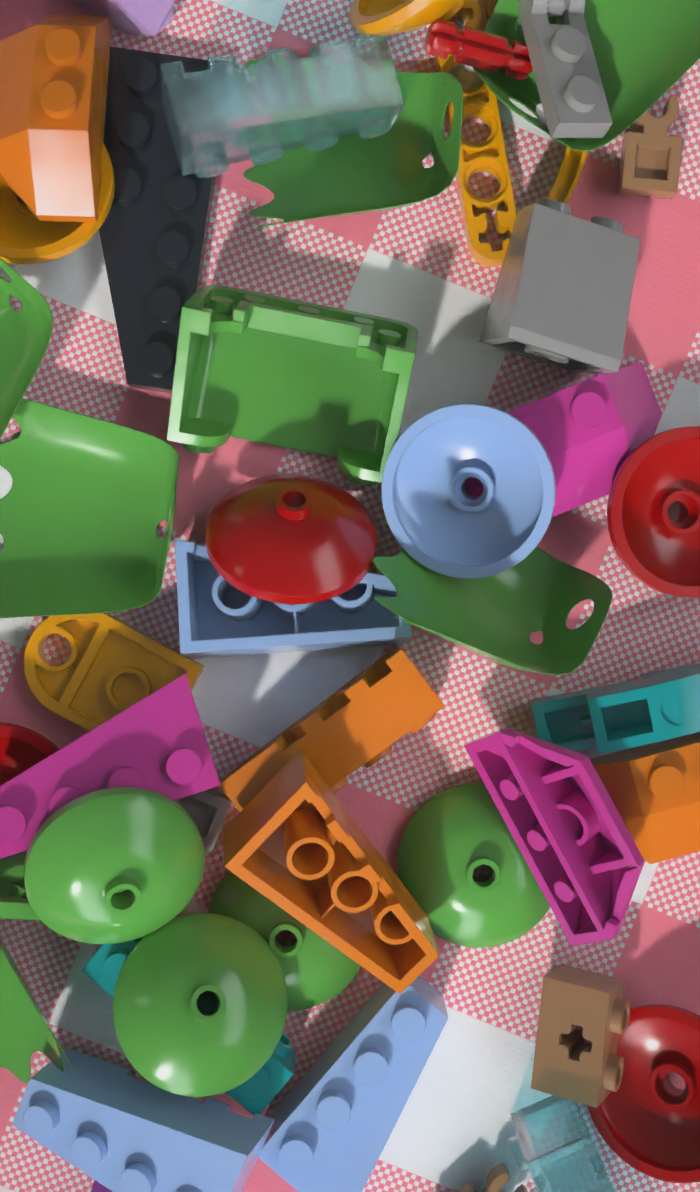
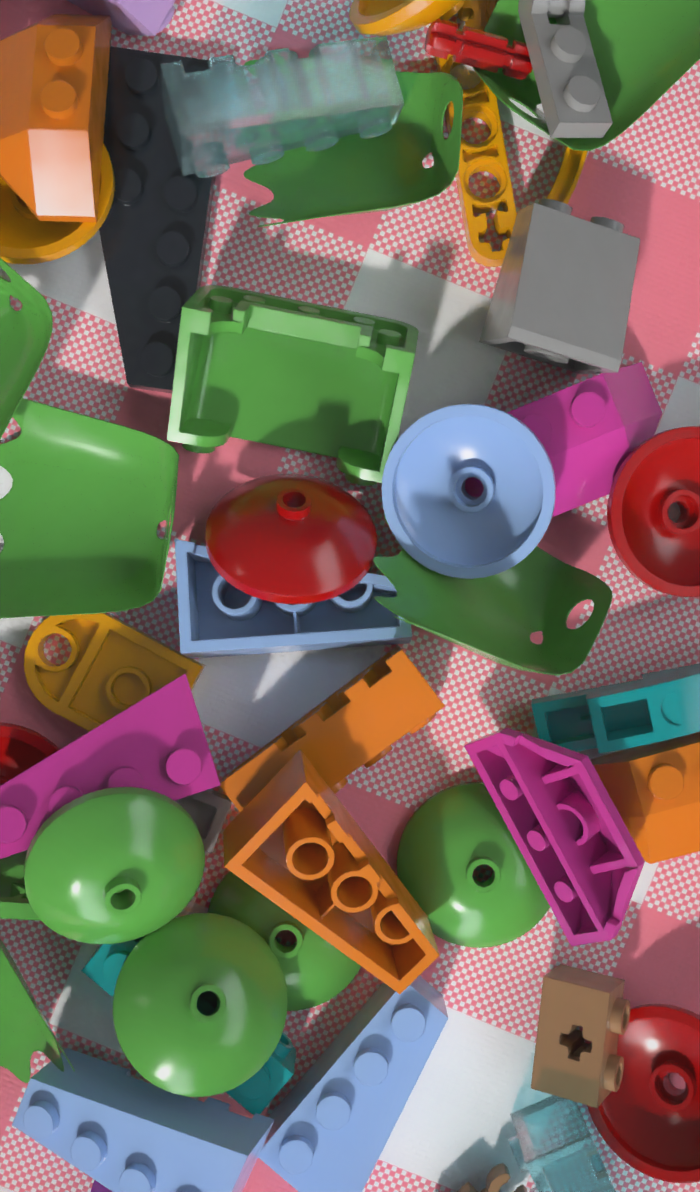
medium nougat plate [617,96,683,200] -> none

